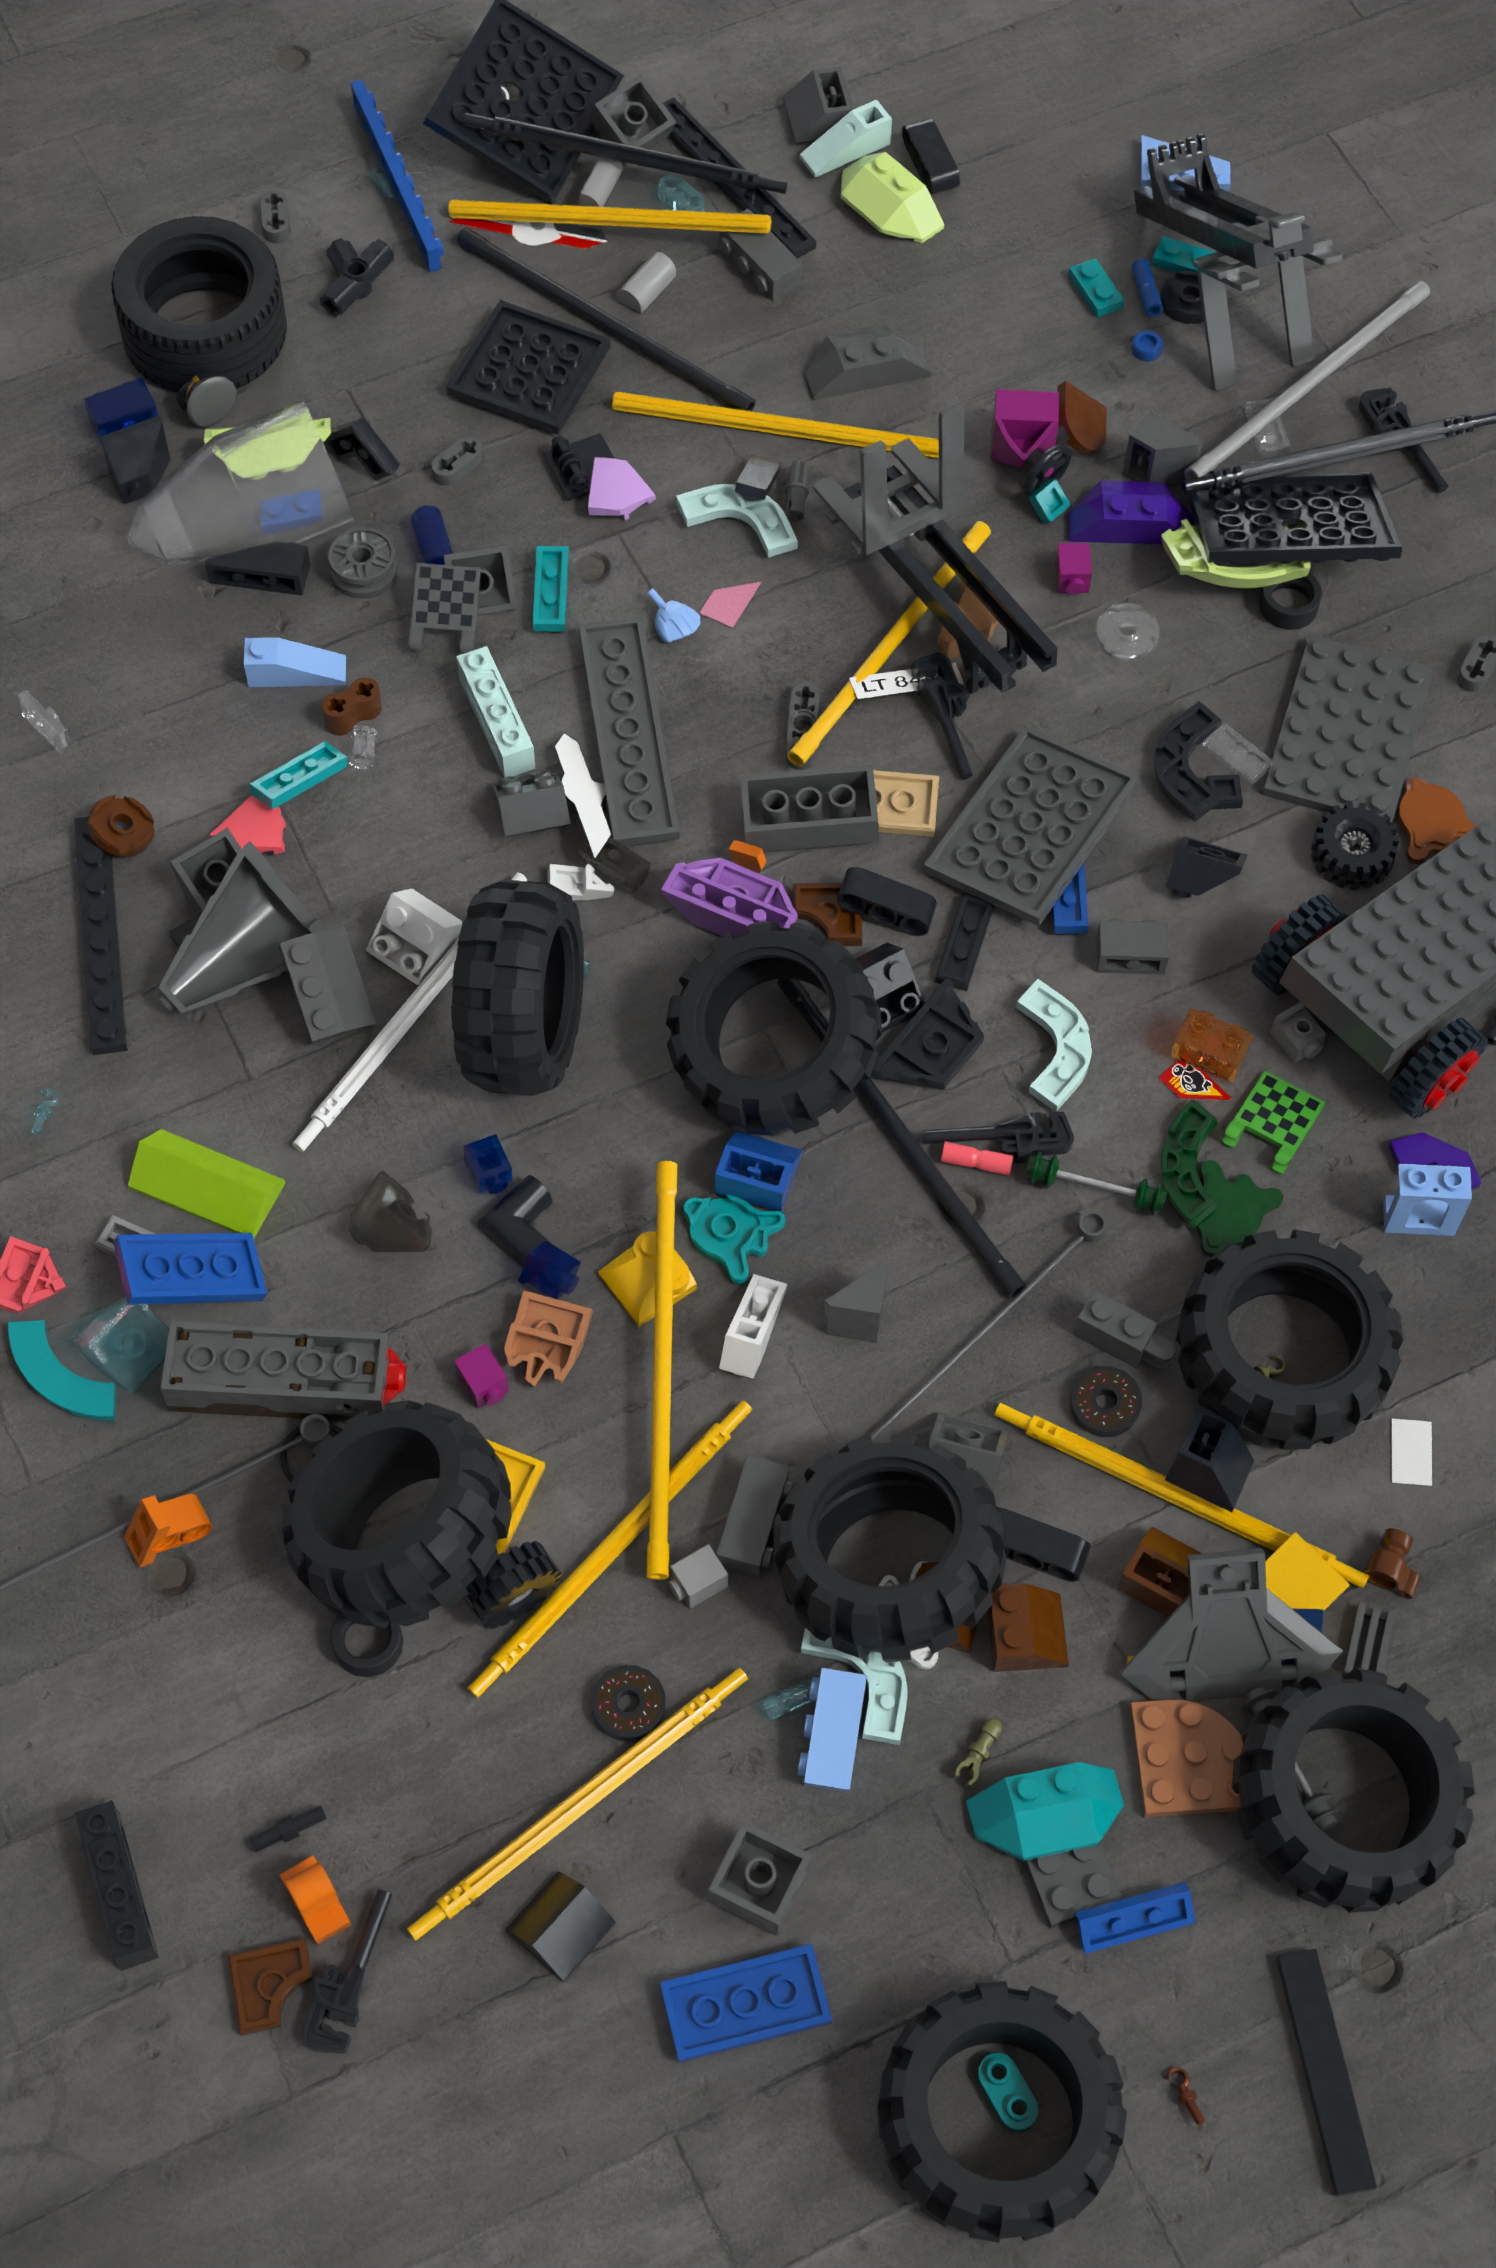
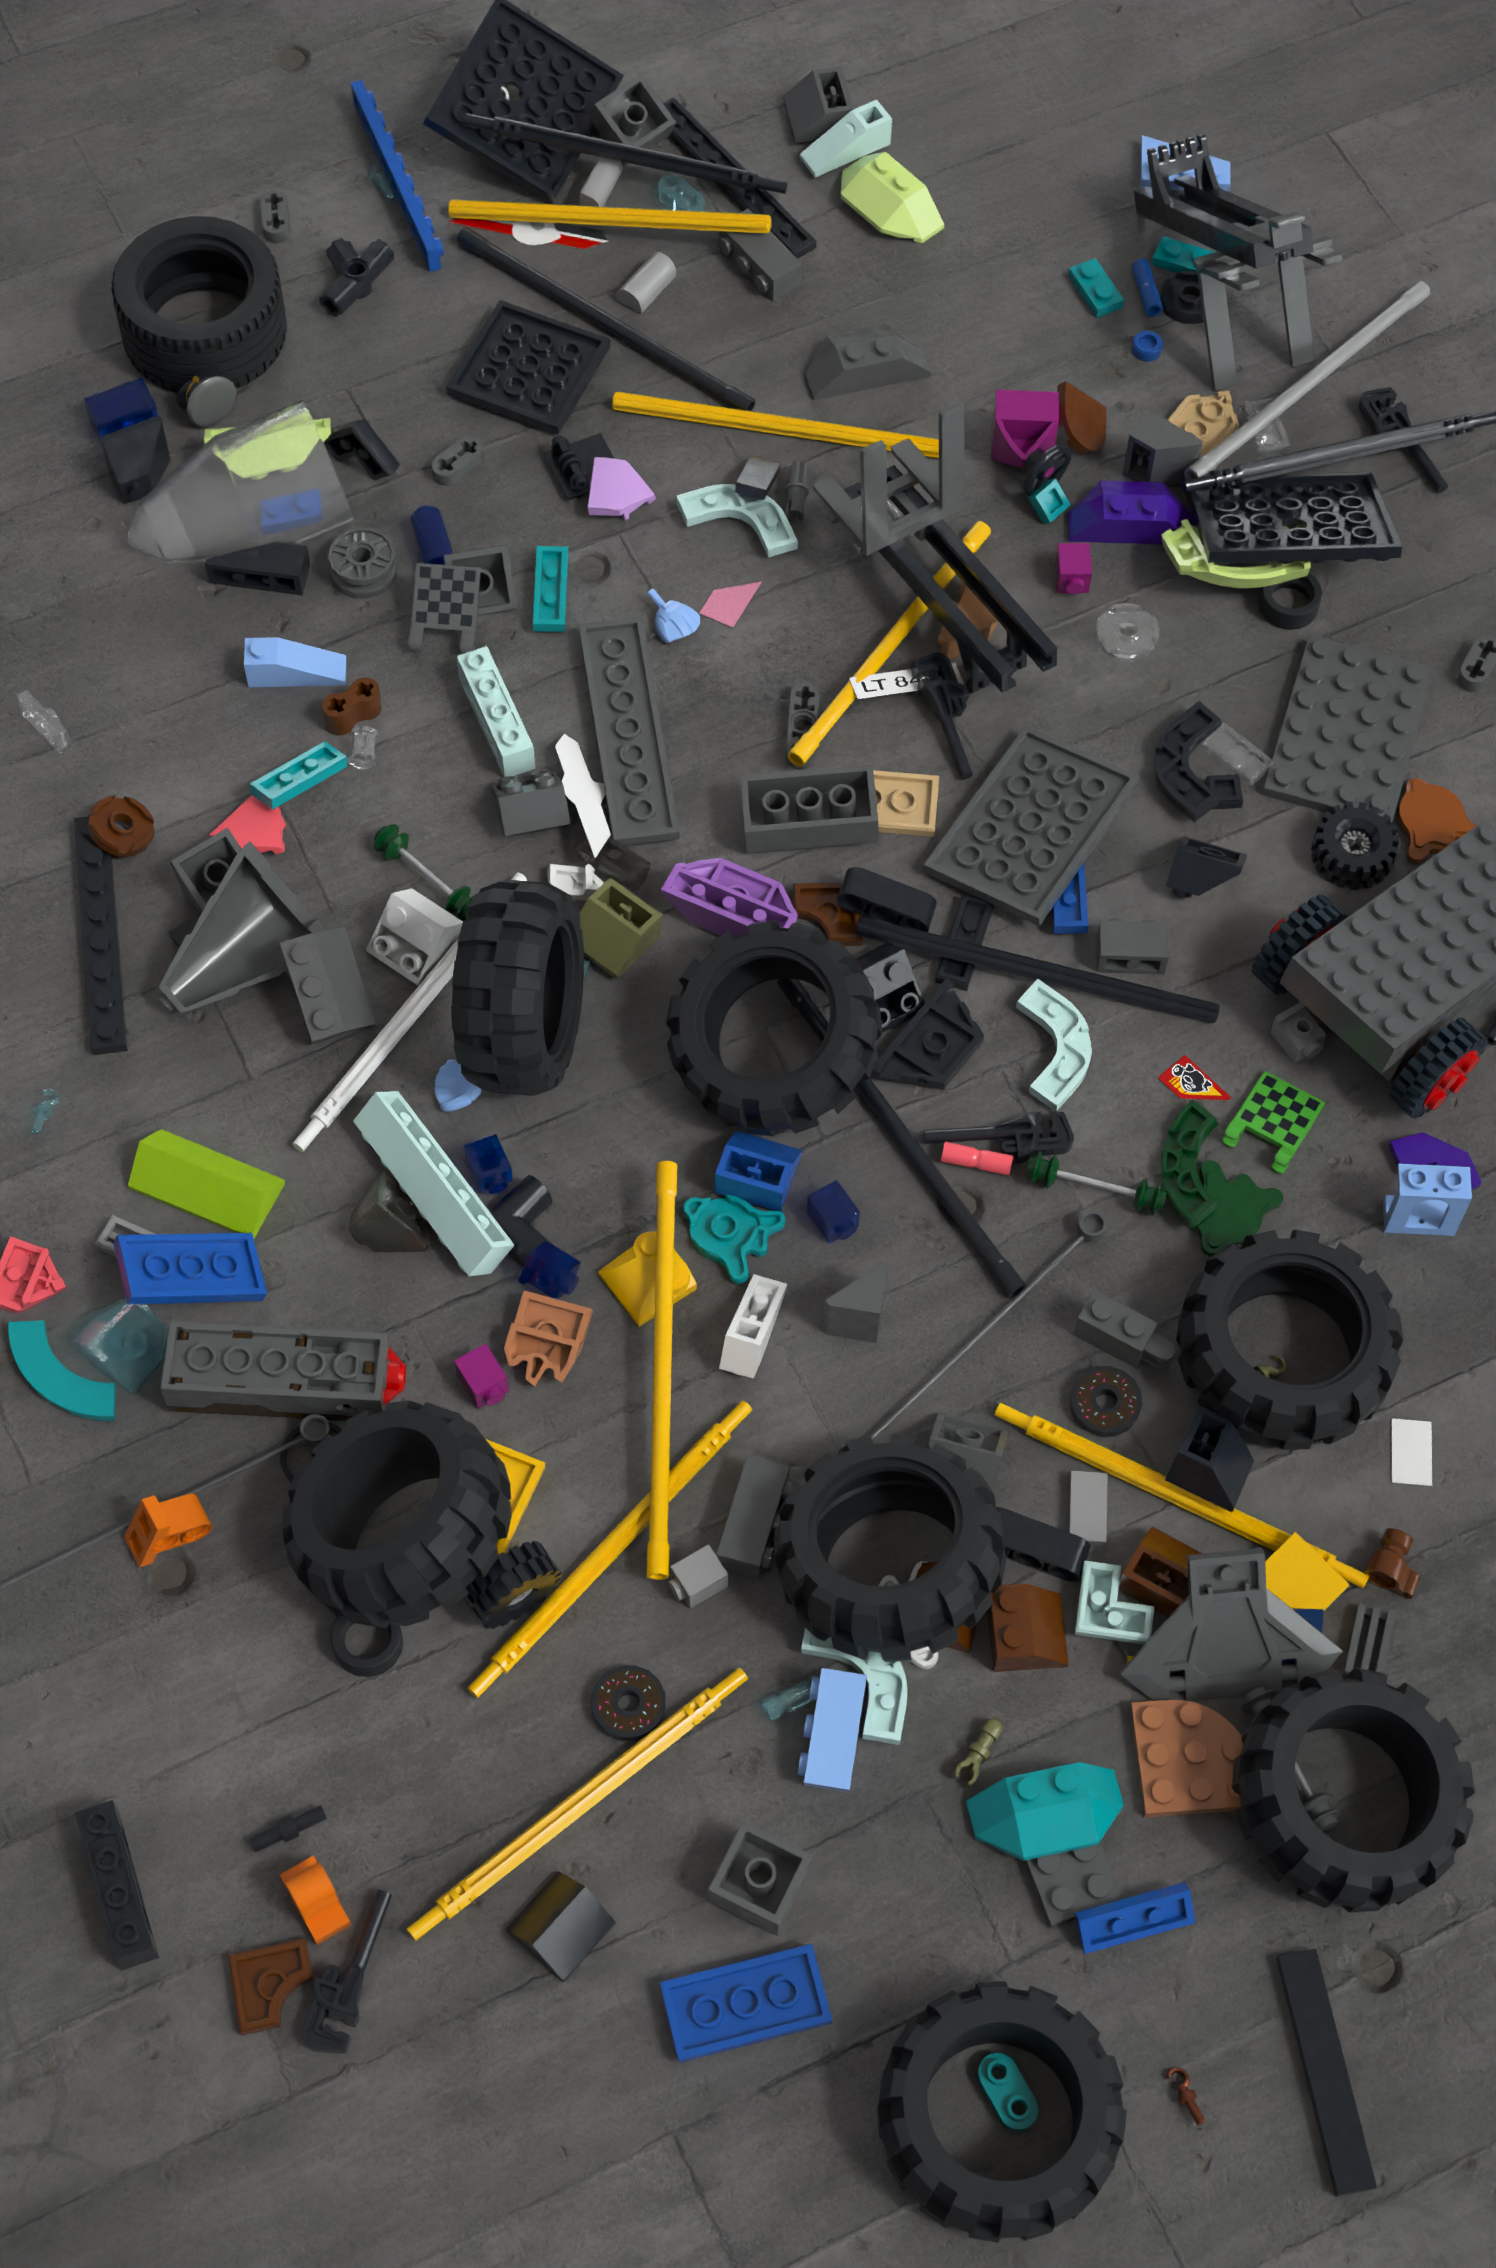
orange tile [728,840,766,873] -> none
black beam [902,118,960,194] -> none
clear orange brick [1170,1008,1254,1083] -> none
none -> light aqua brick [353,1091,514,1276]
none -> dark green axle [374,824,473,921]
none -> light blue piece [434,1059,481,1112]
none -> olive slope [579,878,662,979]
none -> clear blue brick [806,1180,860,1244]
none -> black axle [856,916,1220,1023]
none -> light grey tile [1069,1471,1108,1546]
none -> light aqua brick [1075,1561,1154,1645]
none -> tan tile [1168,391,1239,458]

